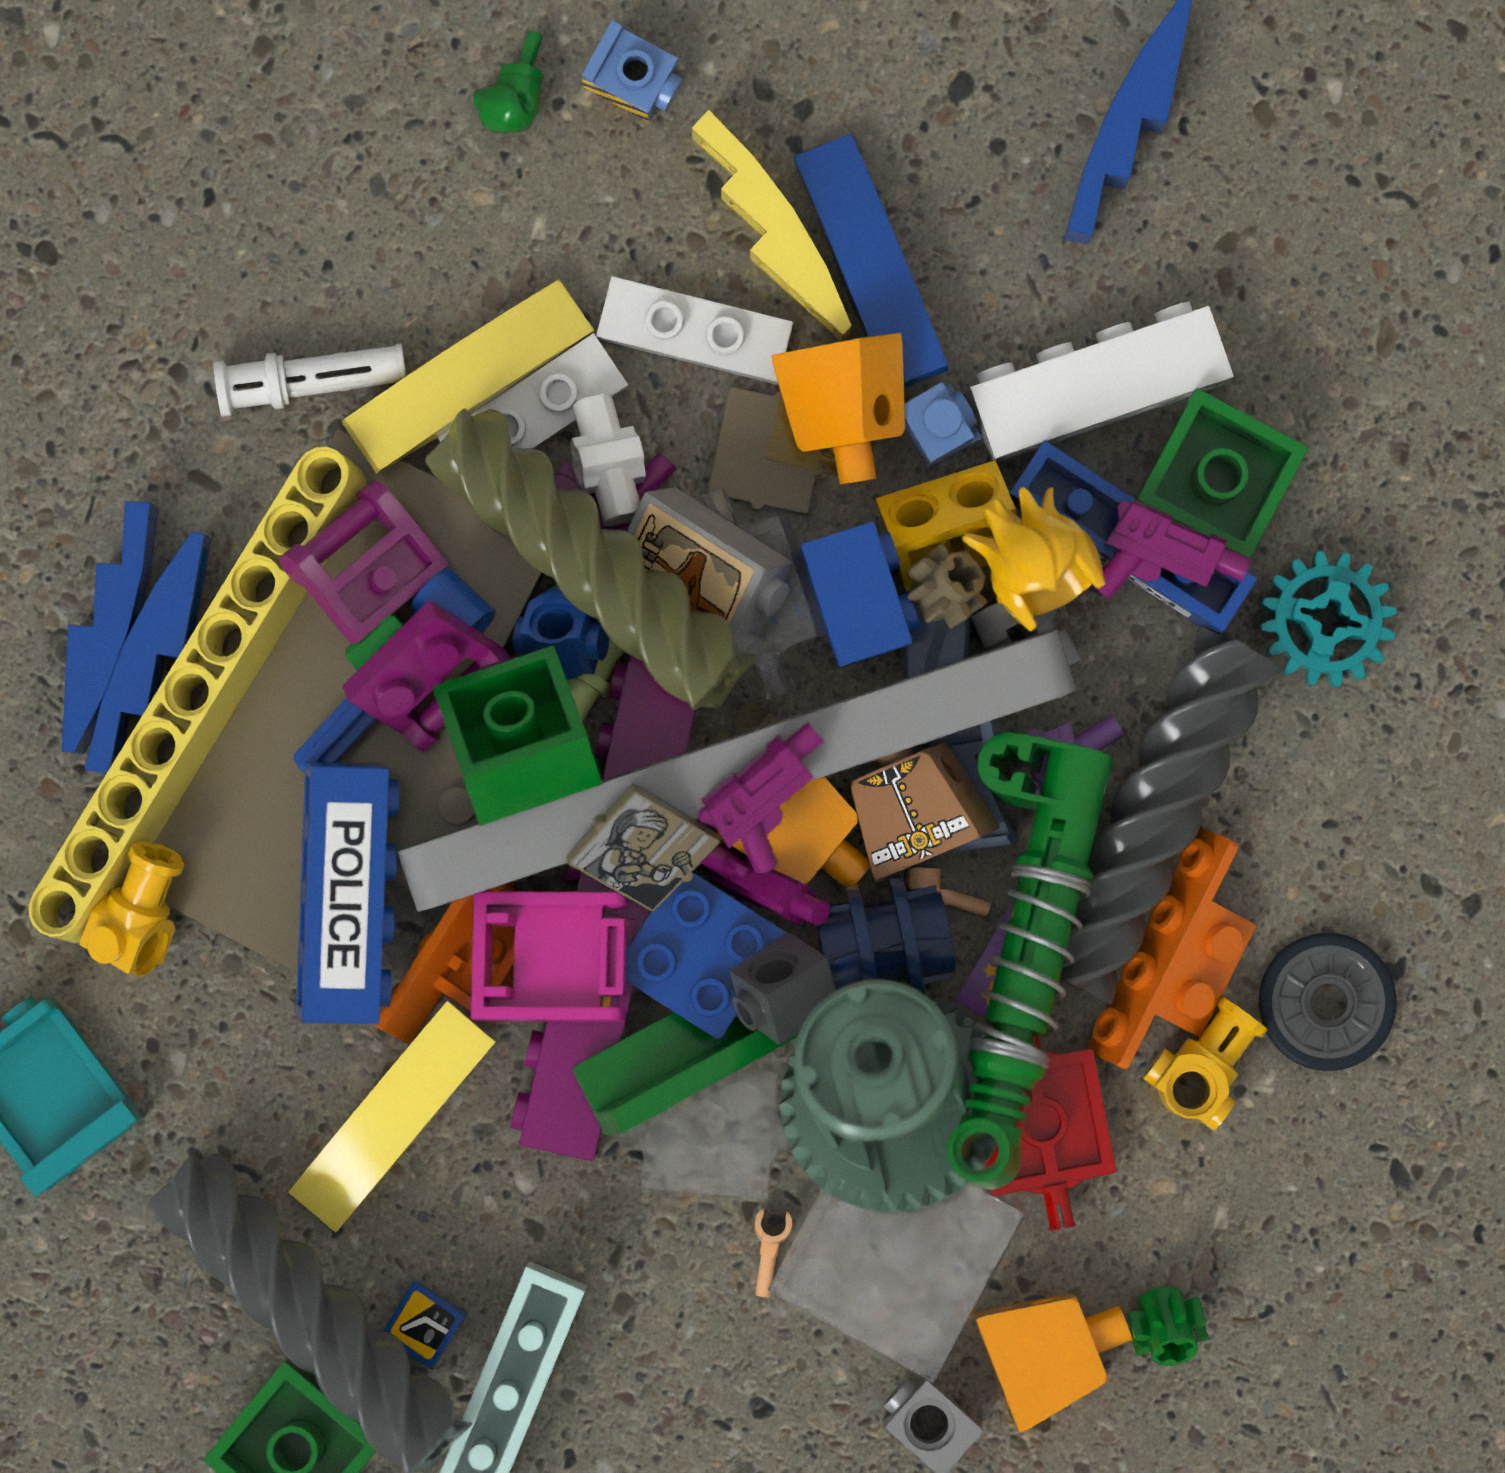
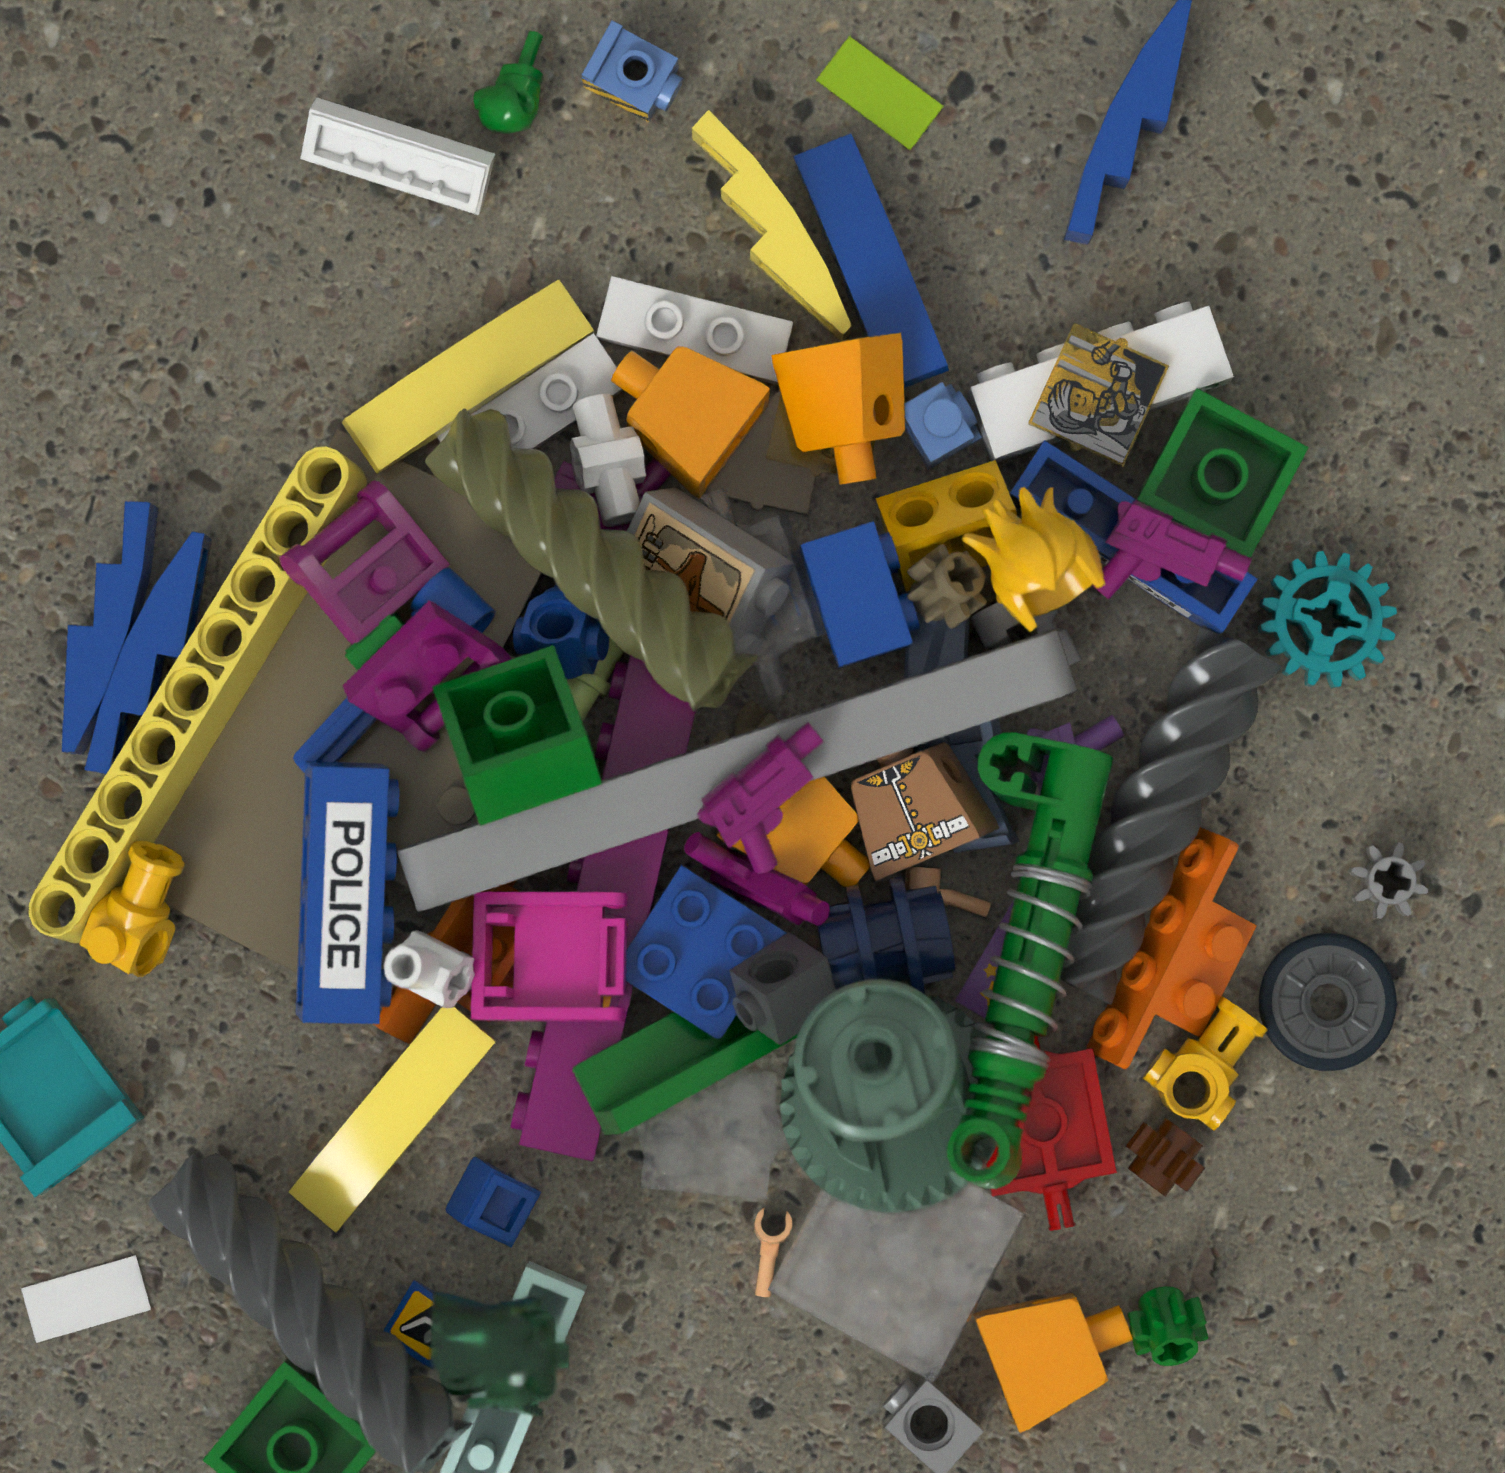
white pin [213,344,406,417] -> none
piece [566,784,720,913] -> none
none -> white sticker [21,1255,151,1343]
none -> white plate [300,97,495,215]
none -> white axle [384,931,475,1008]
none -> clear green hat [431,1290,569,1417]
none -> blue slope [445,1157,541,1248]
none -> light orange torso [611,346,770,499]
none -> lime sticker [816,36,944,150]
none -> piece [1028,323,1169,467]
none -> reddish brown gear [1126,1118,1205,1197]
none -> light grey gear [1348,842,1429,919]

